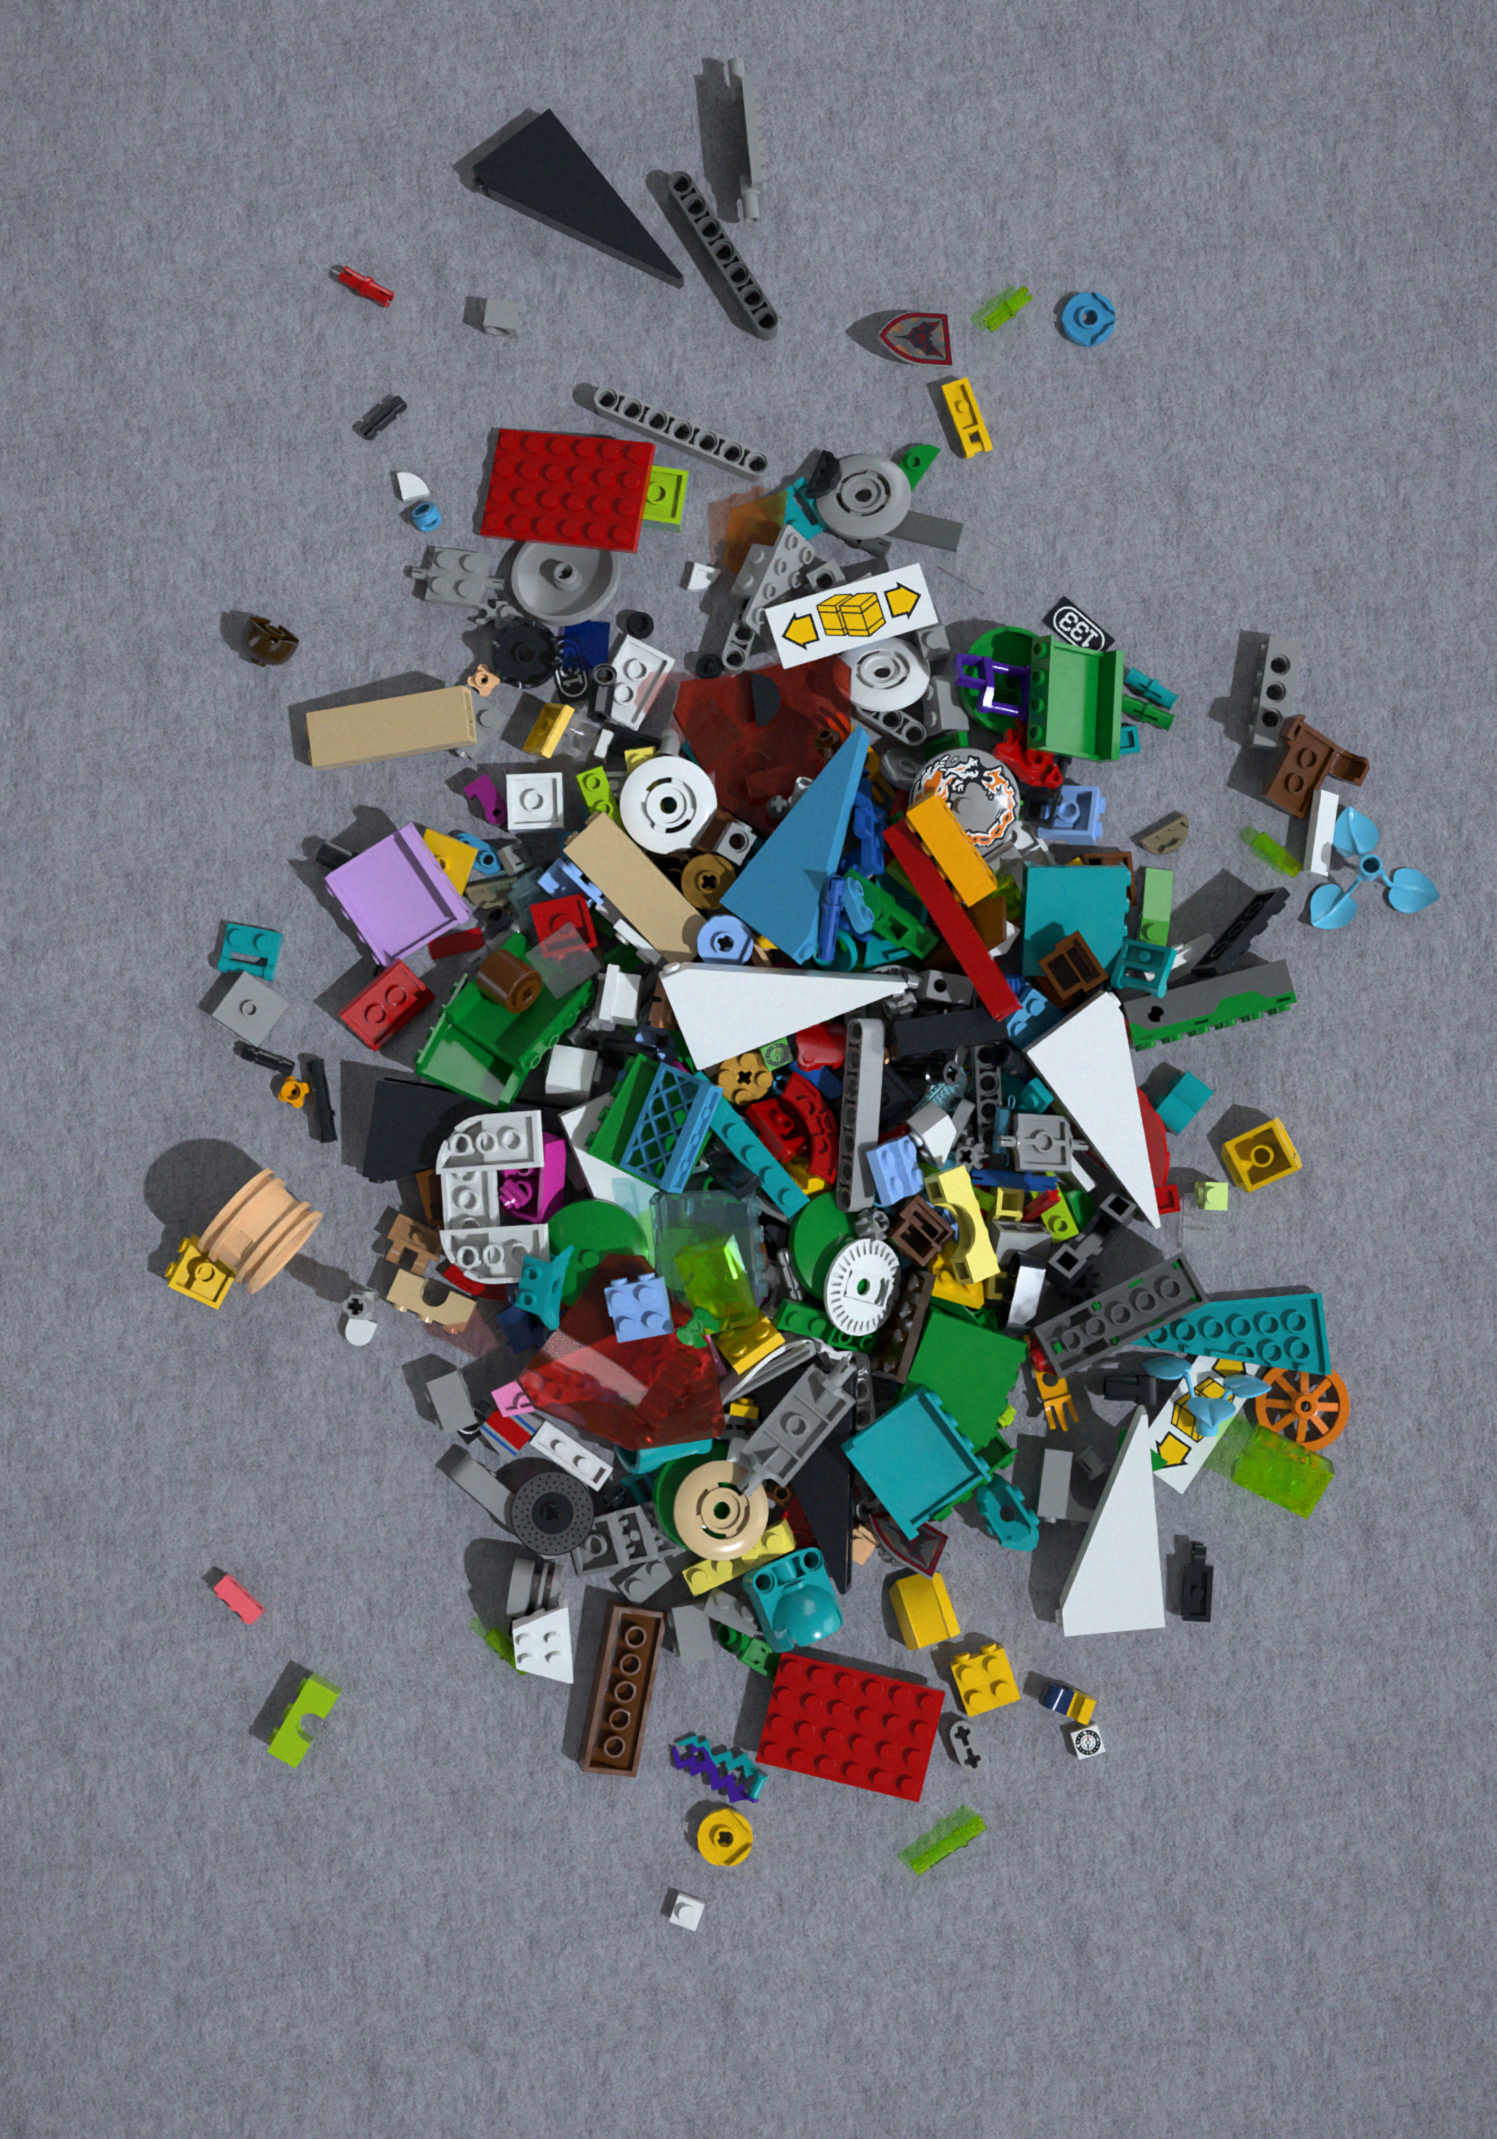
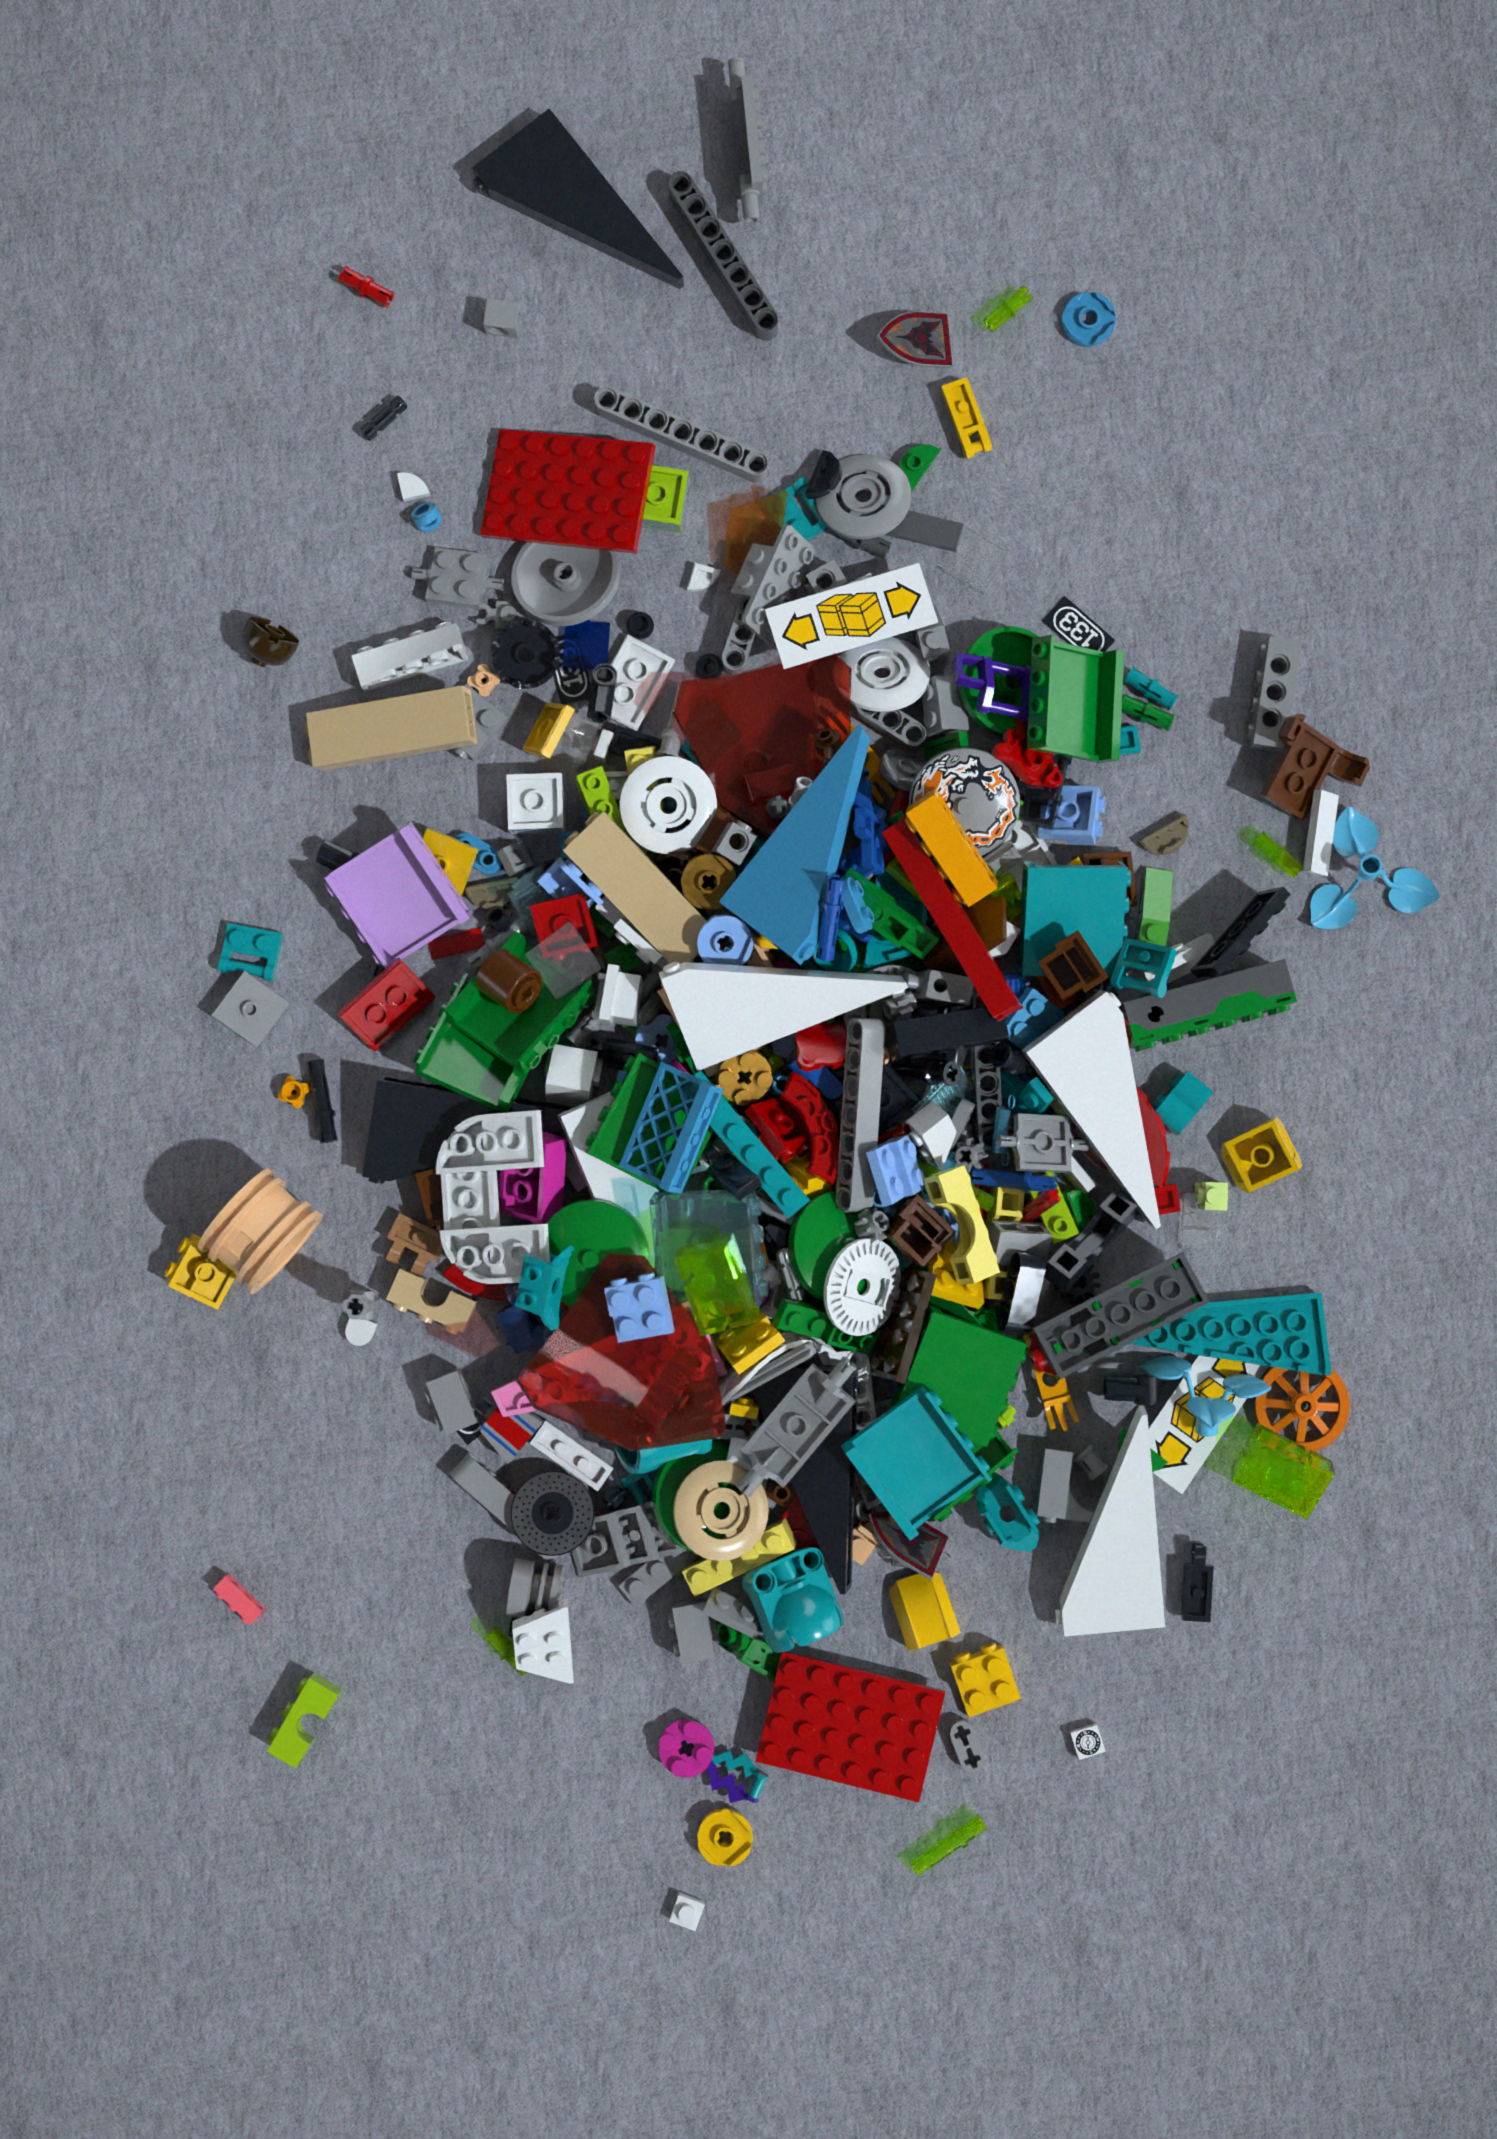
black axle [241,1045,295,1076] -> none
magenta leg [463,774,508,827] -> none
dark pink plate [498,1179,529,1210] -> none
reddish brown arch [577,1599,668,1777] -> none
nougat hinge [648,976,678,1032] -> none
green piece [676,1306,719,1349] -> none
black tile [750,673,781,728] -> none
bright green tile [758,1037,794,1072] -> none
leg [1038,1681,1096,1725] -> none
none -> white wedge [351,622,469,692]
none -> dark pink plate [659,1719,715,1777]

